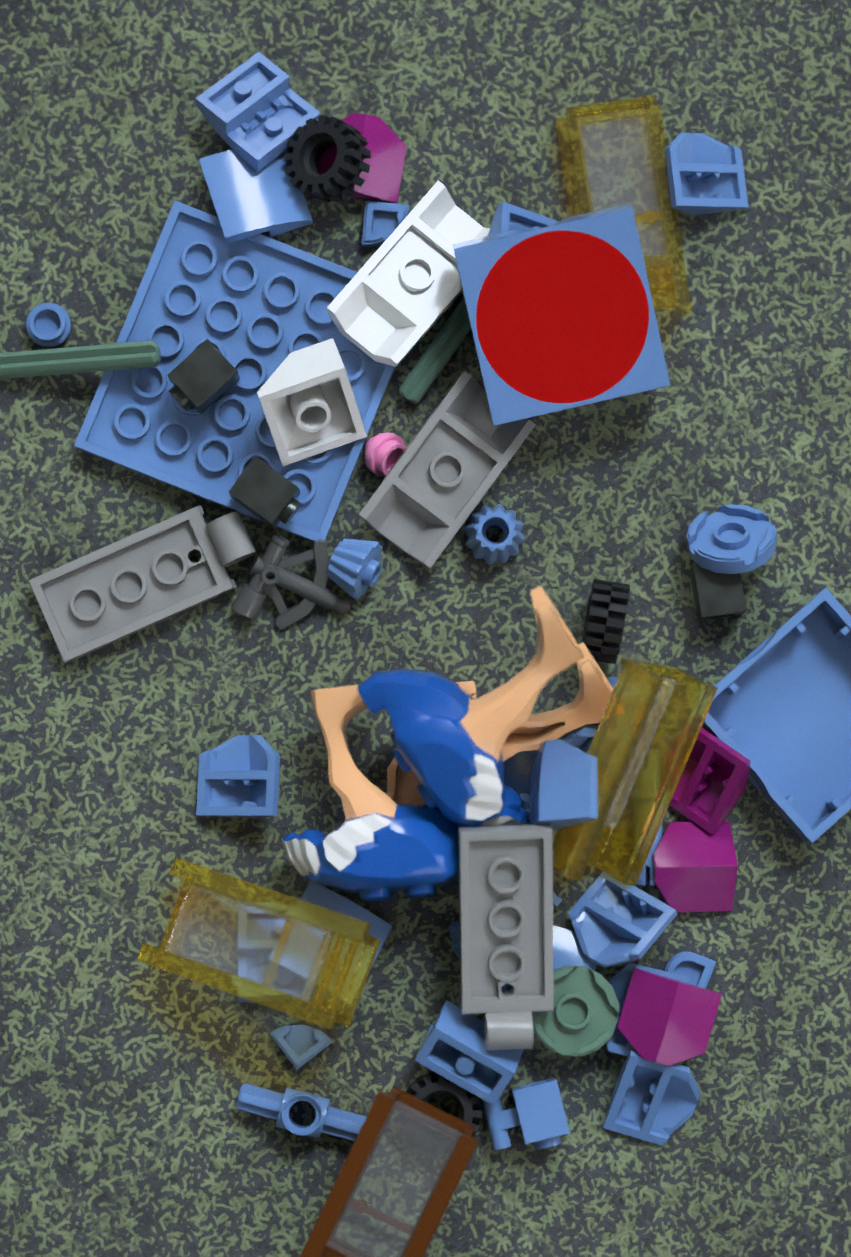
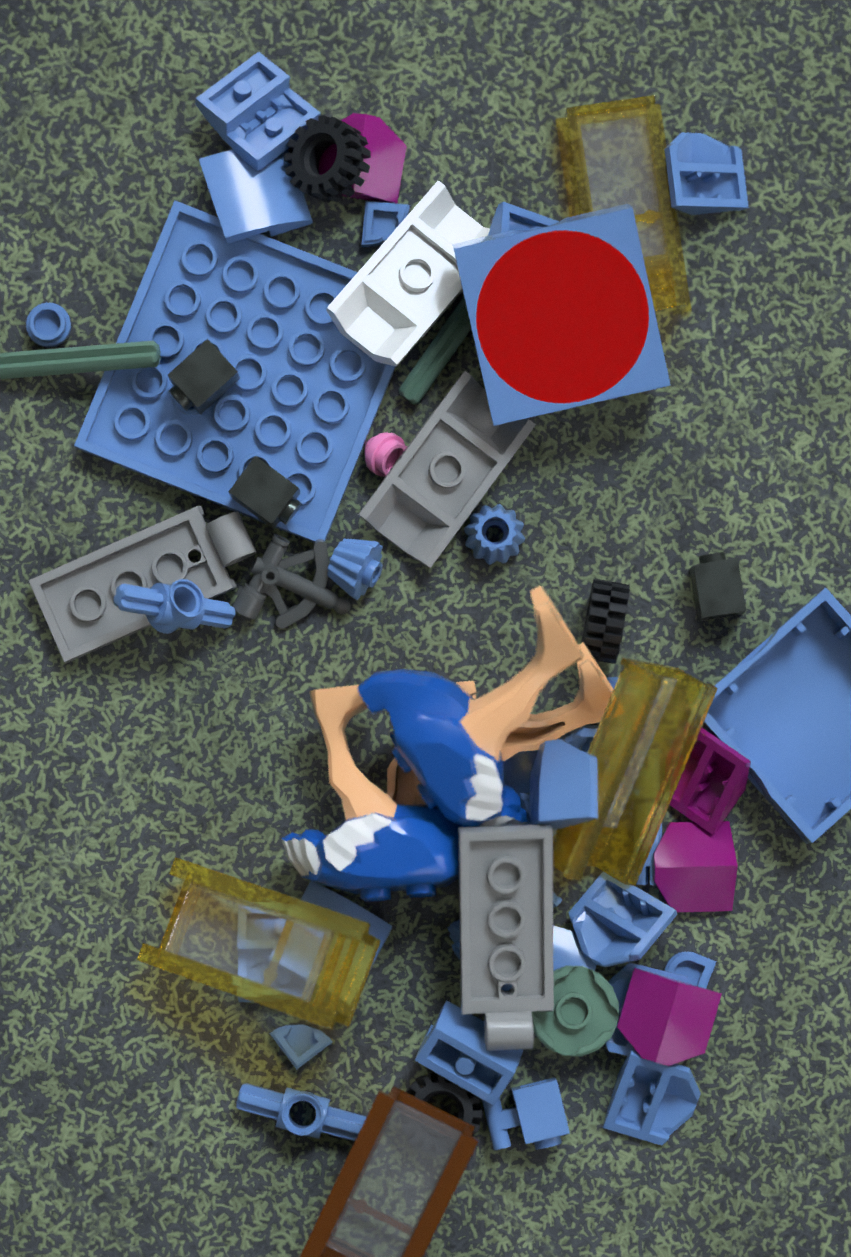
medium blue slope [196,735,280,818] -> none
white slope [257,338,367,466] -> none
medium blue tile [687,504,777,574] -> none
none -> medium blue axle [113,579,235,634]

